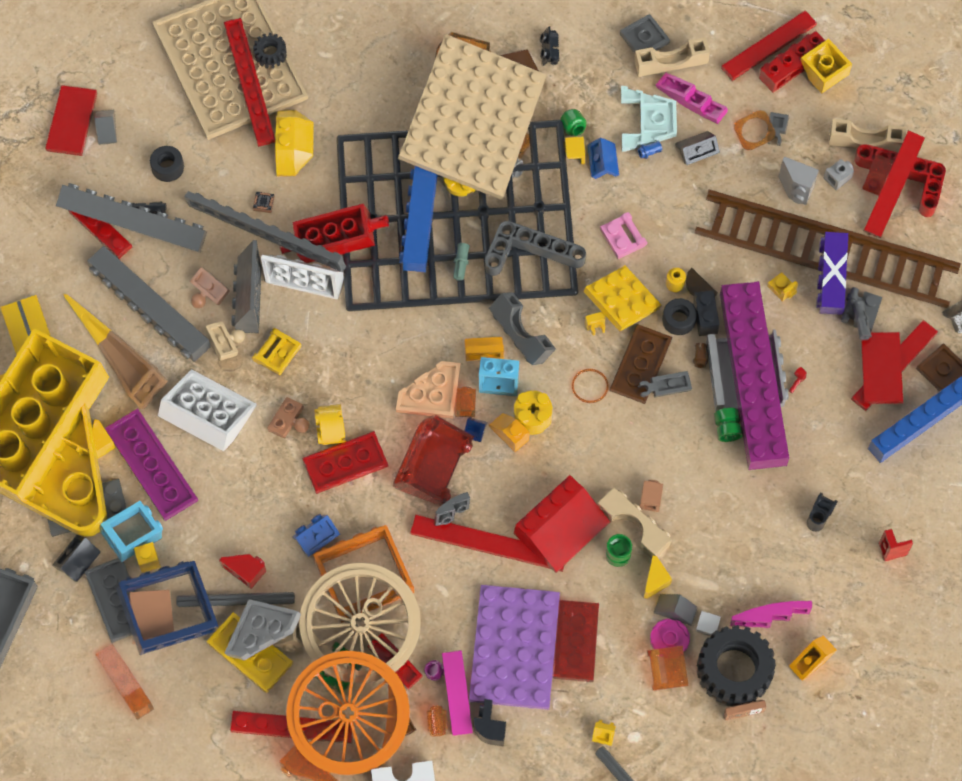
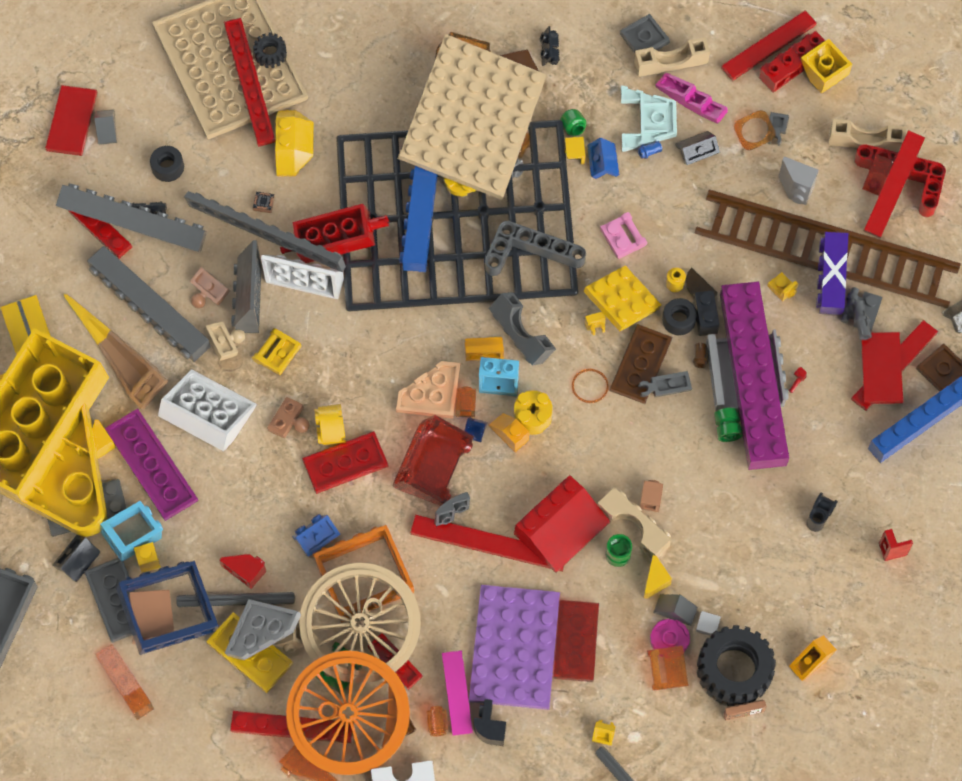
magenta plate [424,660,444,681] -> none
sand green axle [453,243,470,281] -> none
dark pink slope [730,601,812,628] -> none
light grey brick [824,159,854,190] -> none

